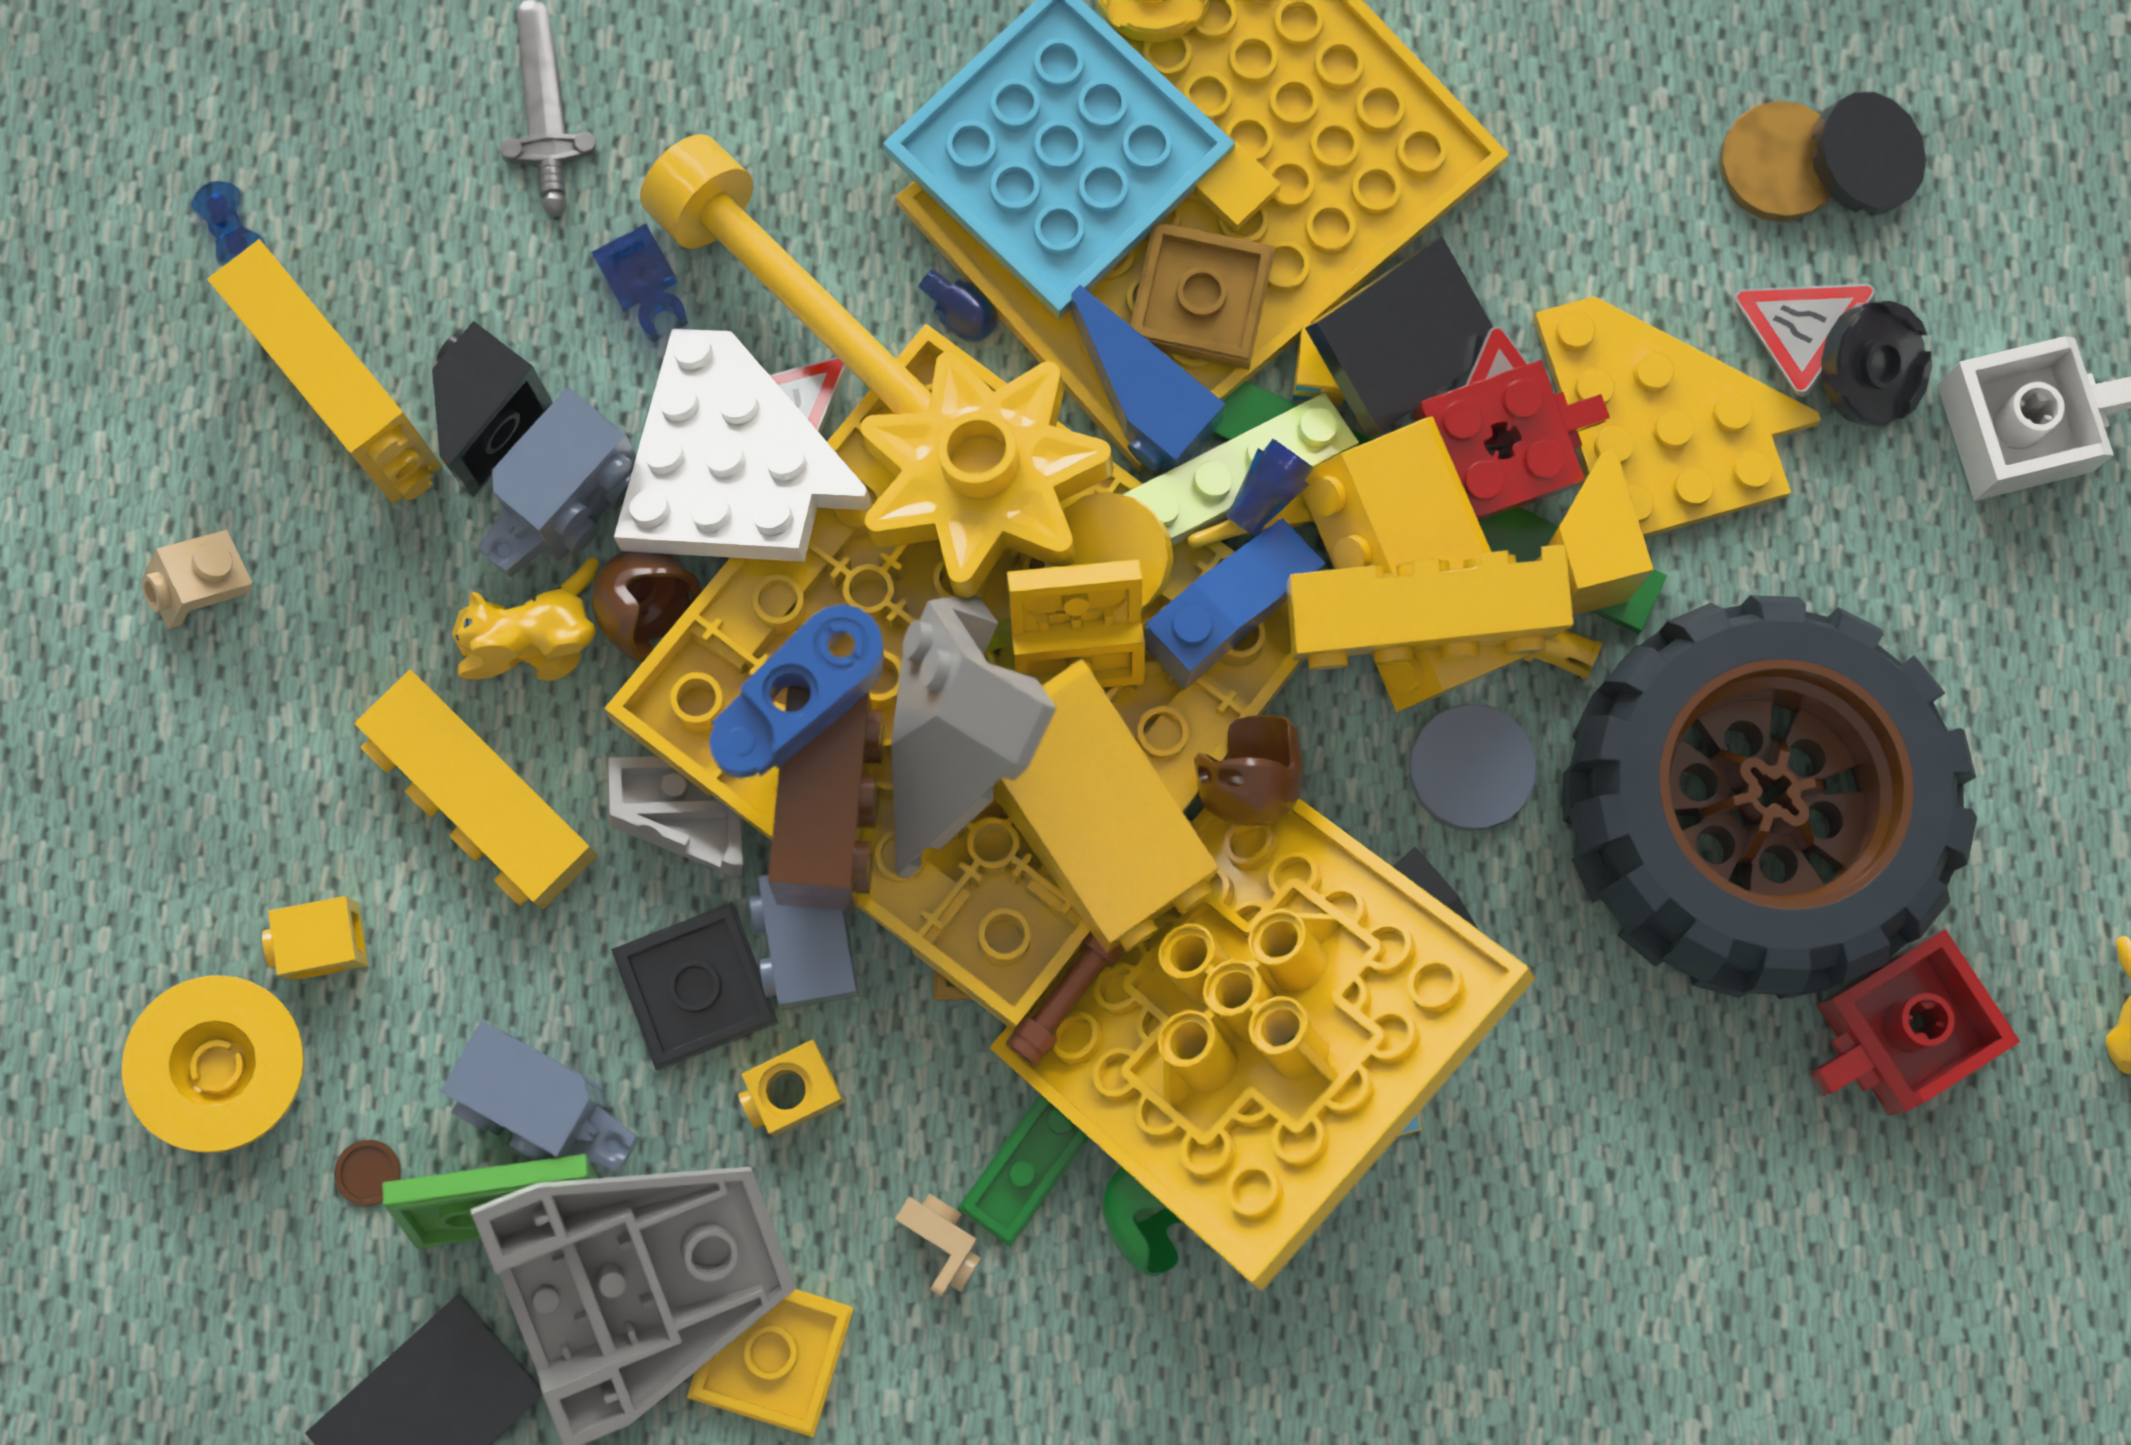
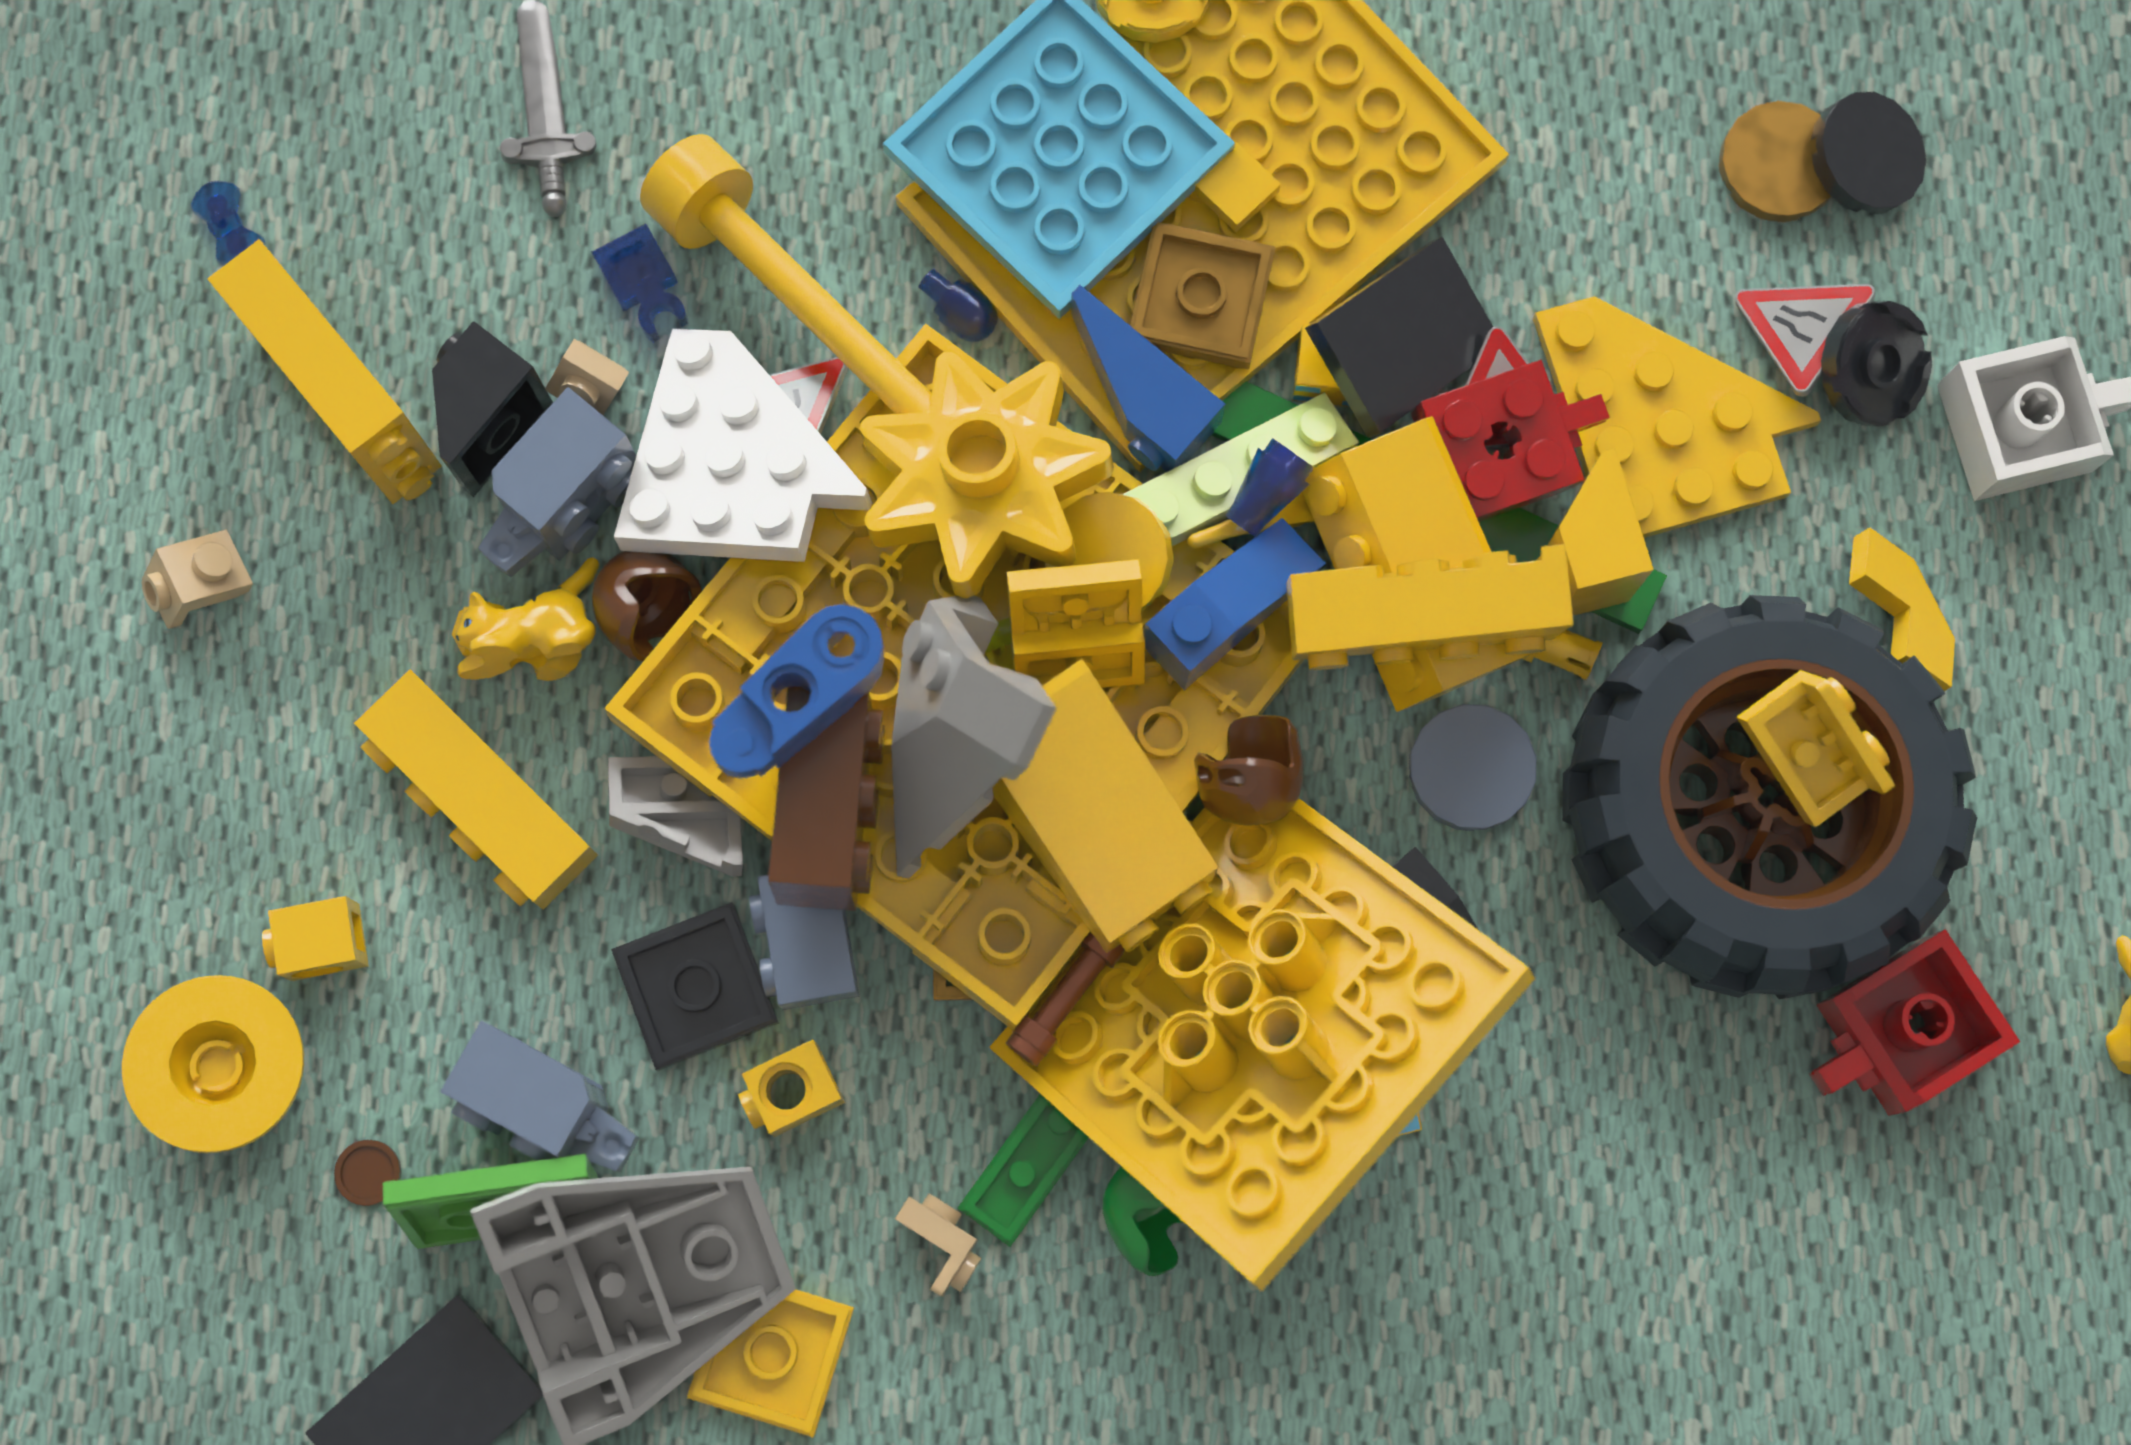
none -> tan bracket [545,339,629,415]
none -> yellow bracket [1737,670,1895,827]
none -> yellow tile [1849,527,1955,691]

